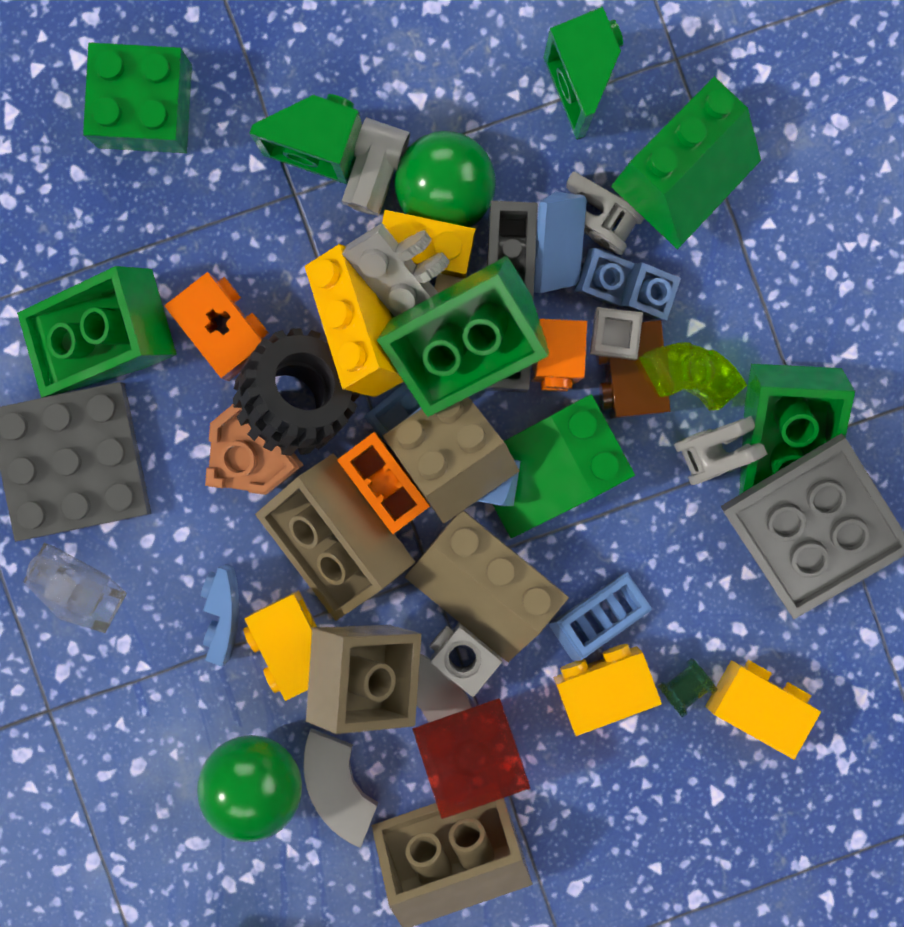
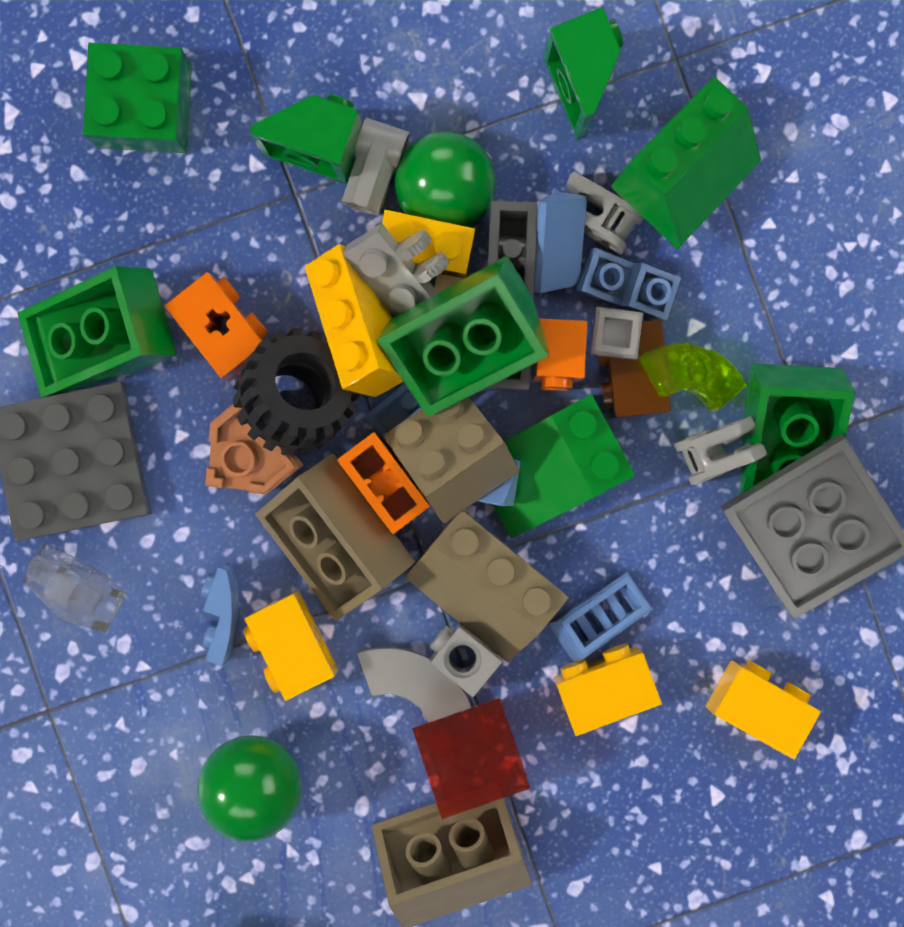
light grey tile [303,728,378,848] -> none
dark tan brick [306,625,422,734] -> none
clear green bush [657,658,718,718] -> none

